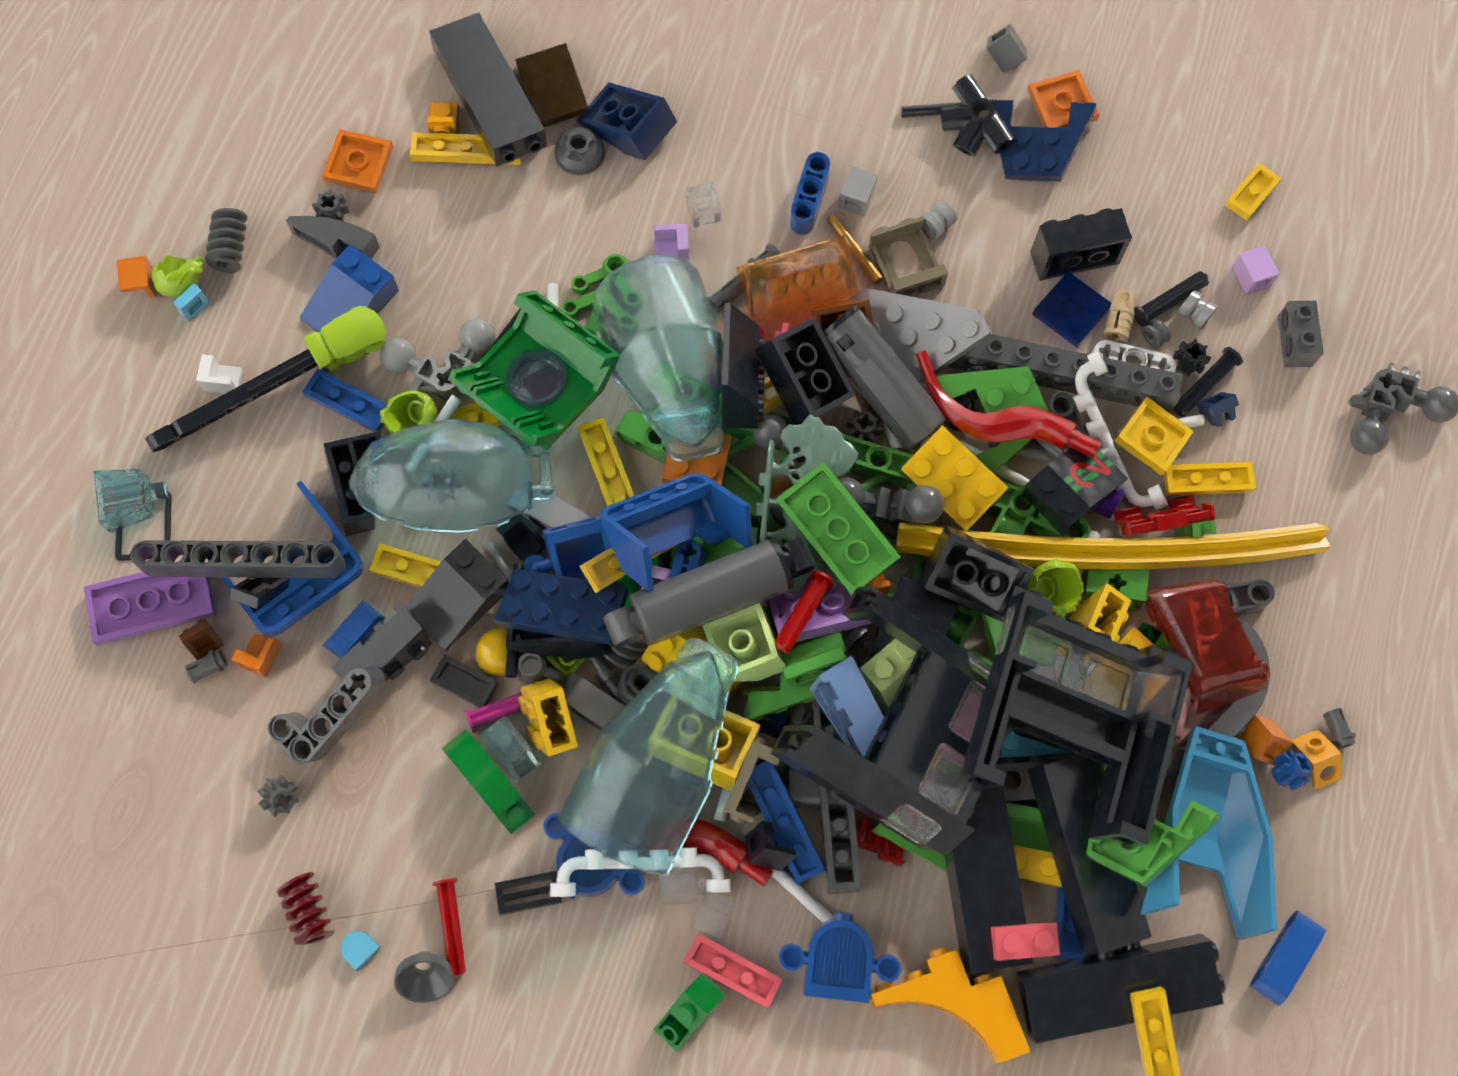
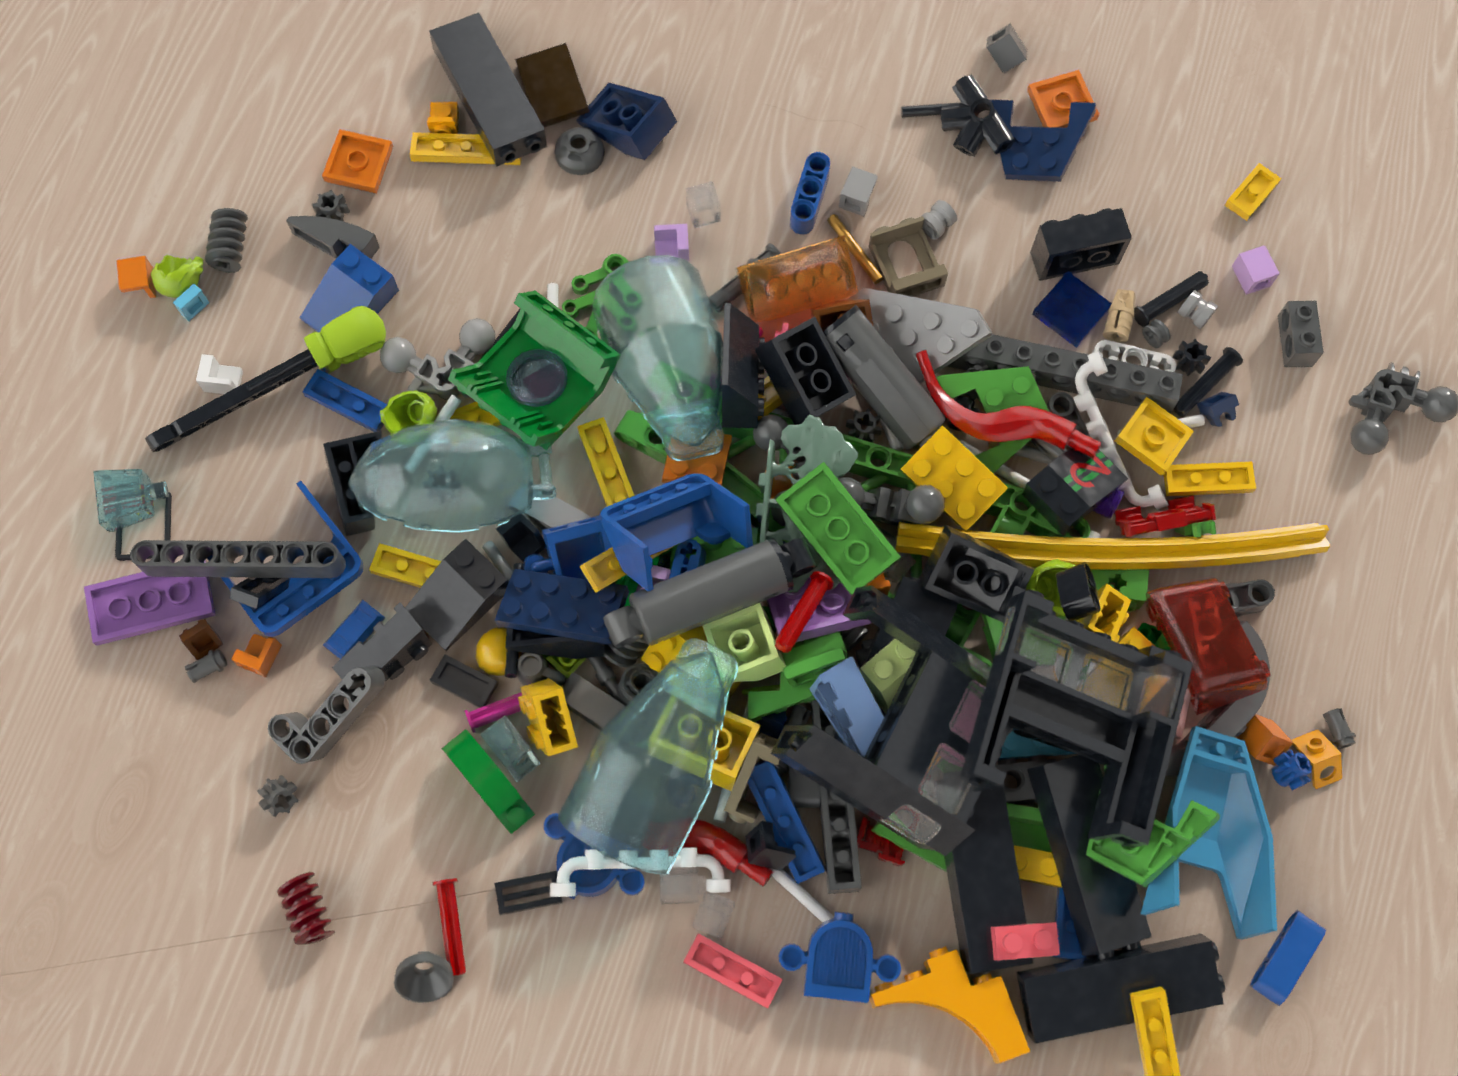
medium azure tile [341,931,381,971] -> none
green slope [653,973,726,1052] -> none
none -> black beam [1056,562,1101,621]

